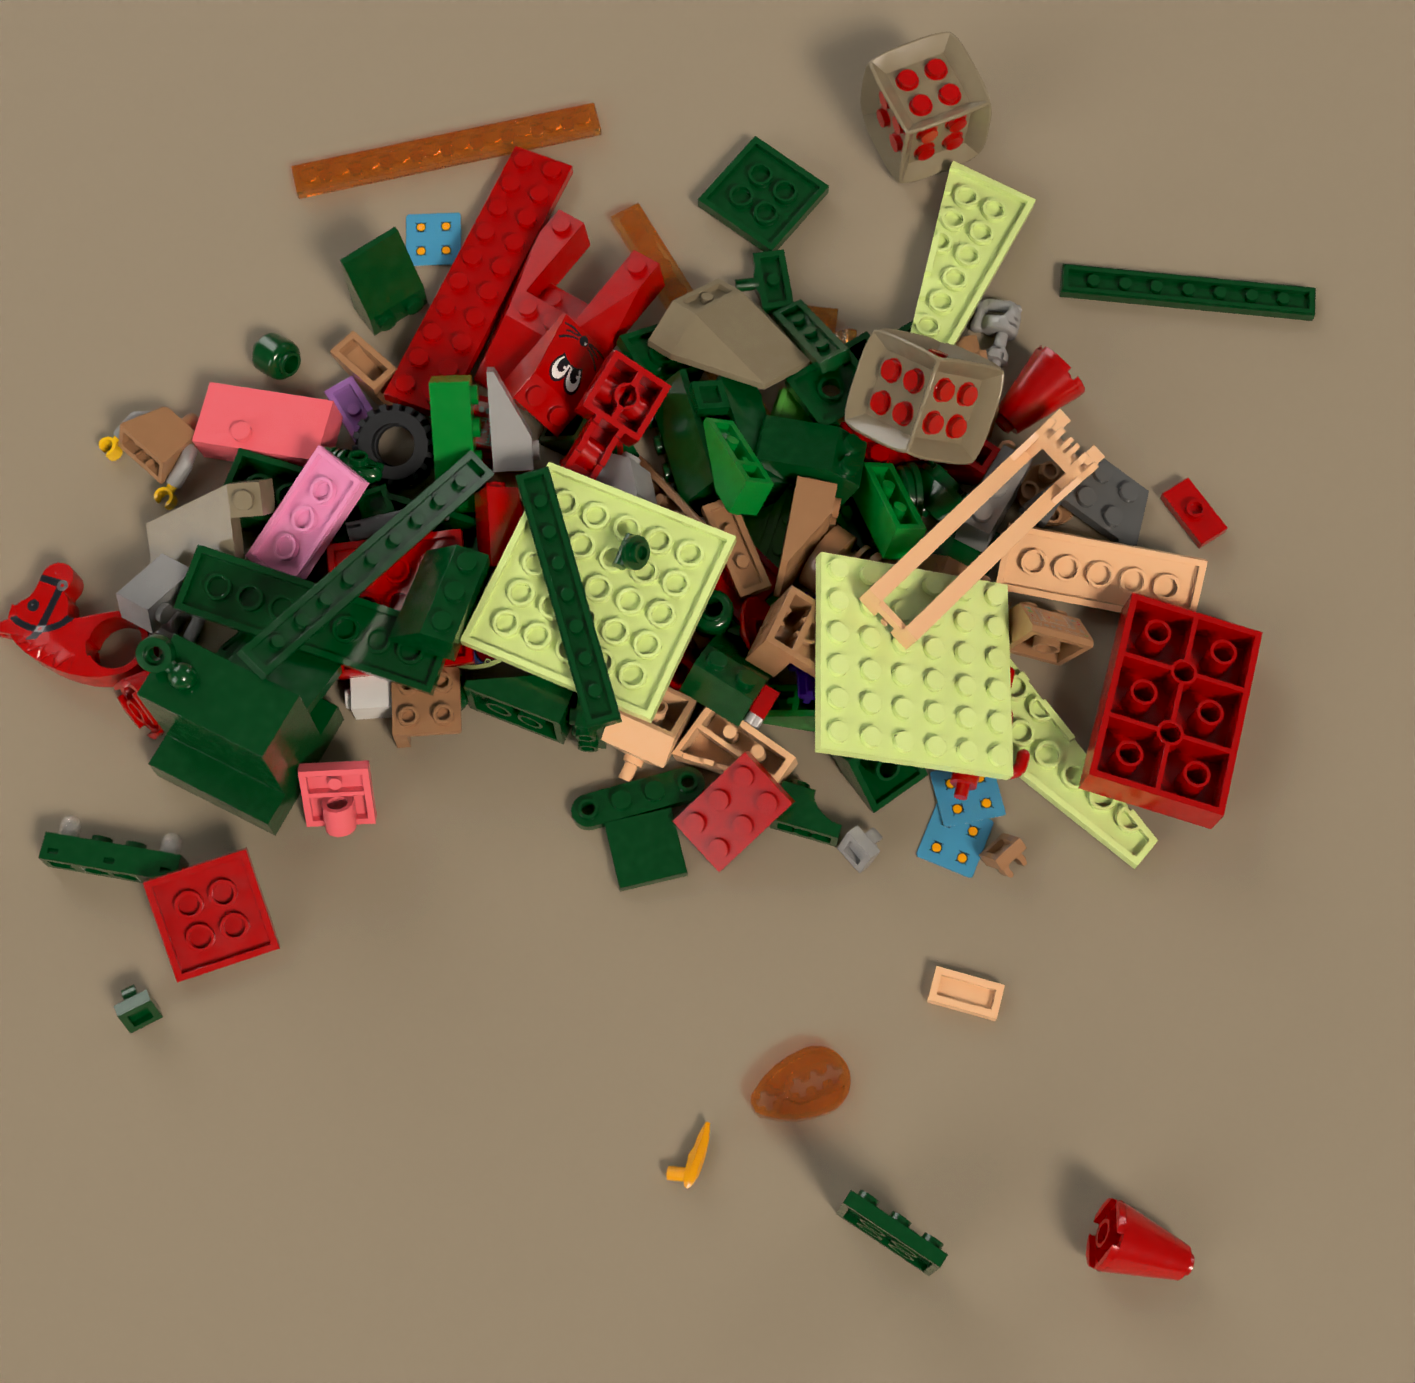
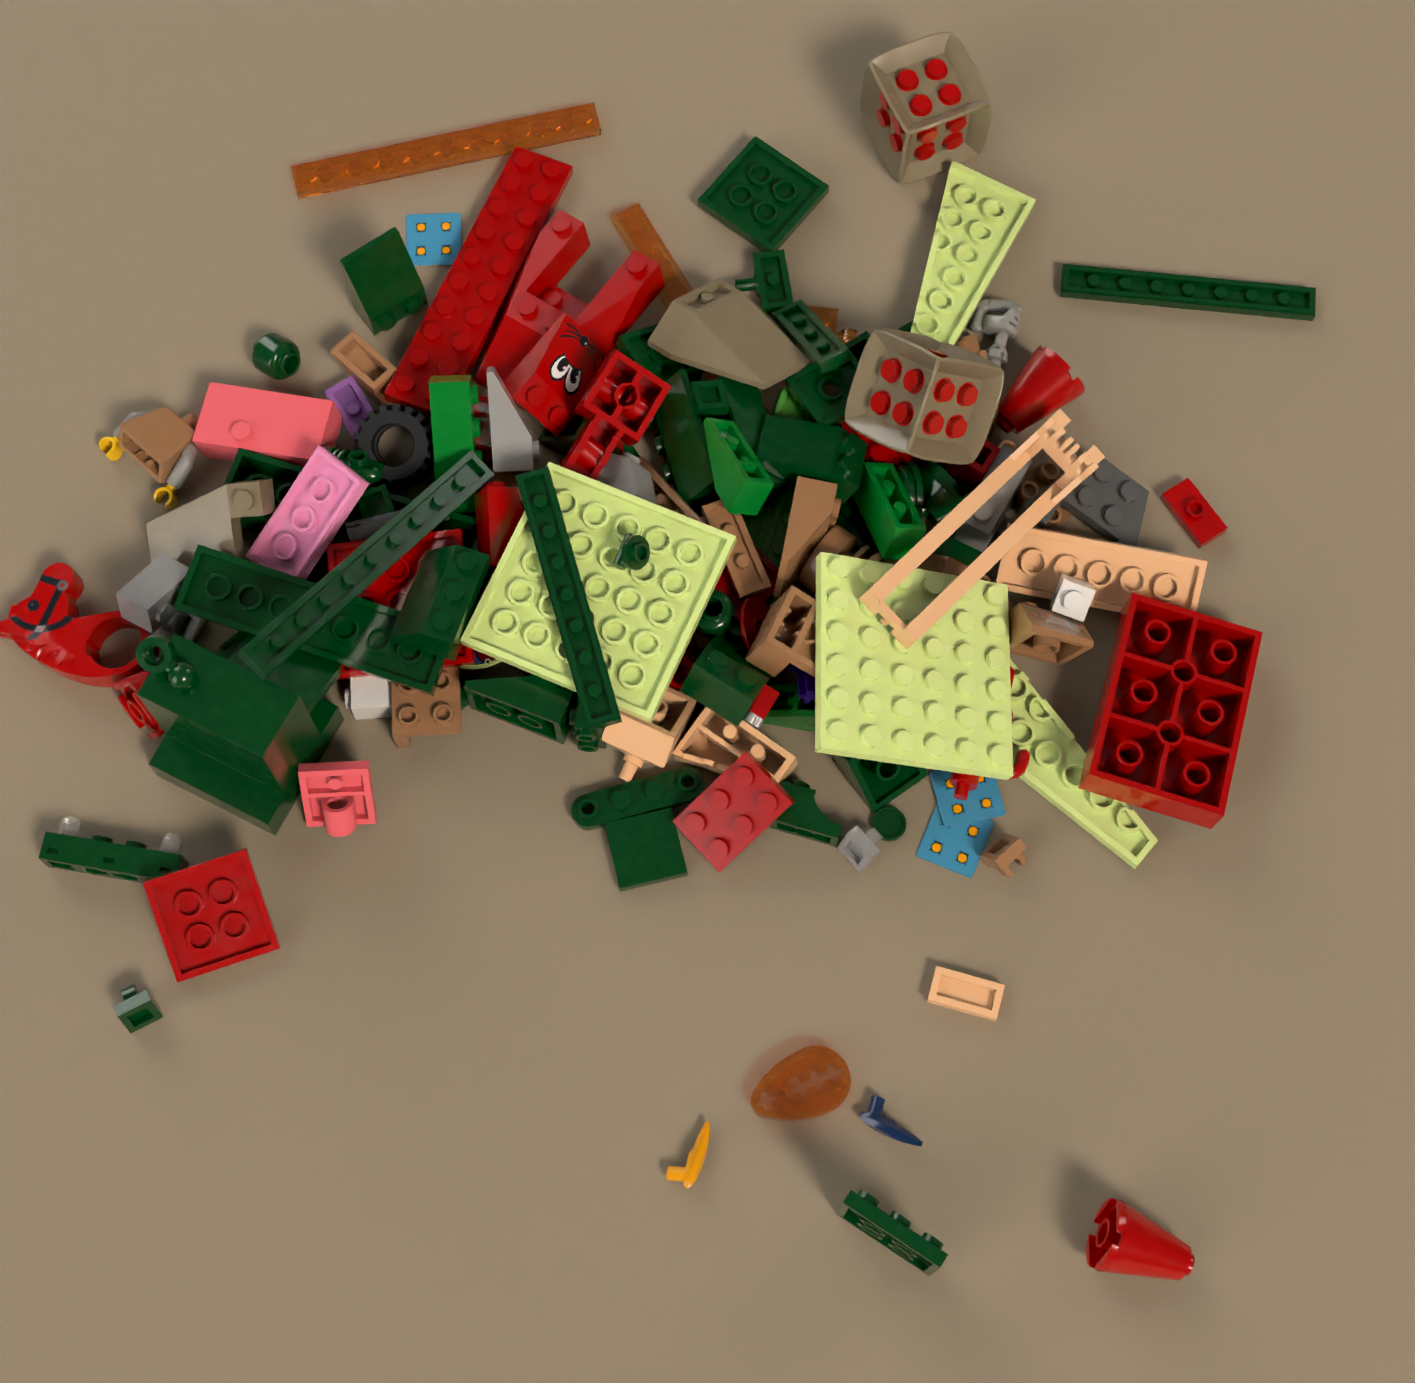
none -> dark blue bar [859,1096,923,1146]
none -> dark green piece [872,807,906,842]
none -> white brick [1049,573,1096,622]

